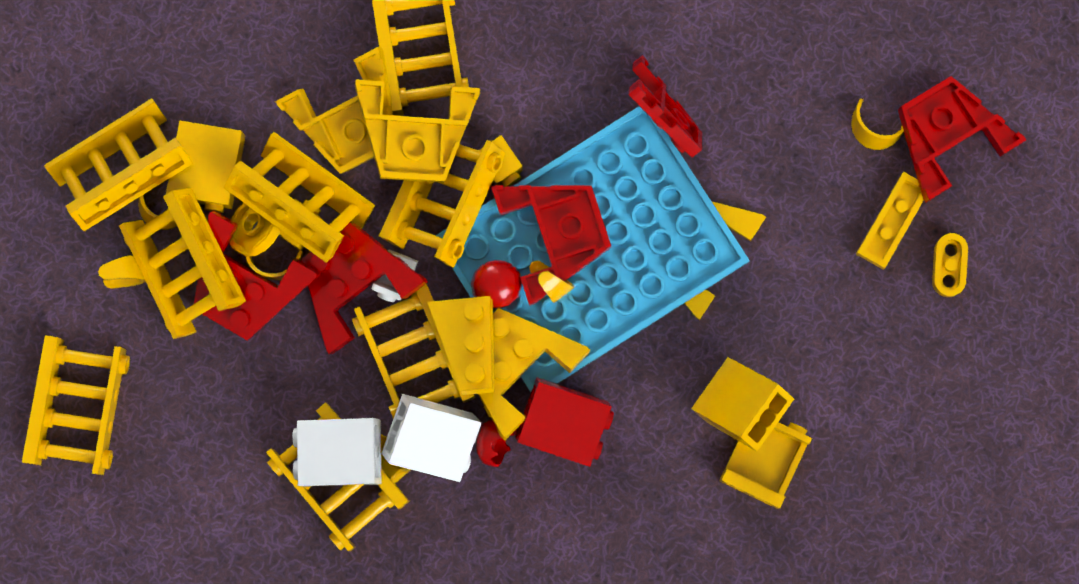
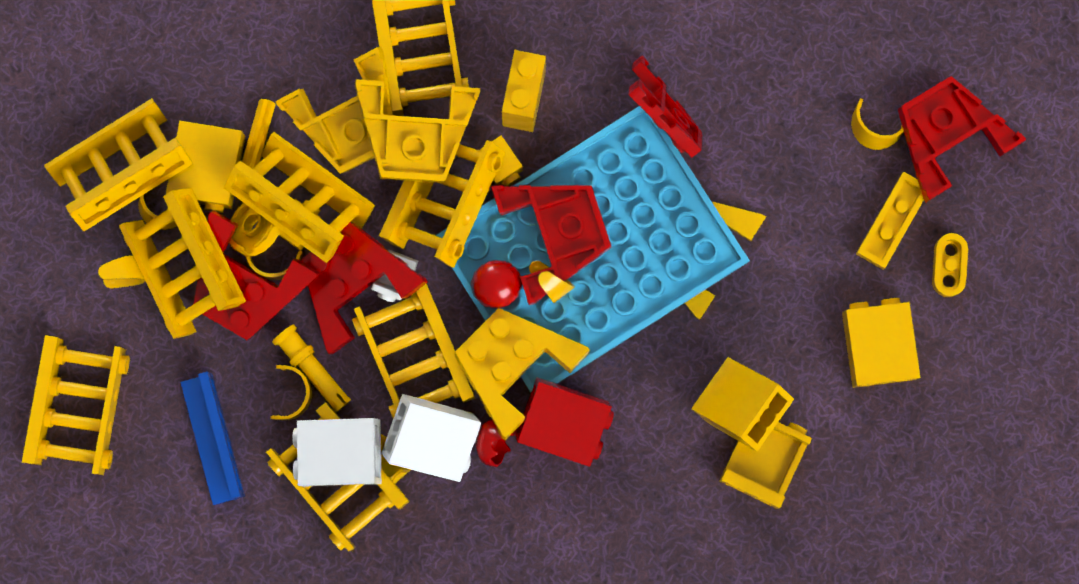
yellow wing [427,296,495,395] -> none
none -> blue fence [180,371,245,505]
none -> yellow axle [242,99,275,168]
none -> yellow helmet [271,365,312,420]
none -> yellow pin [272,324,351,413]
none -> yellow brick [502,50,546,132]
none -> yellow brick [842,298,921,388]

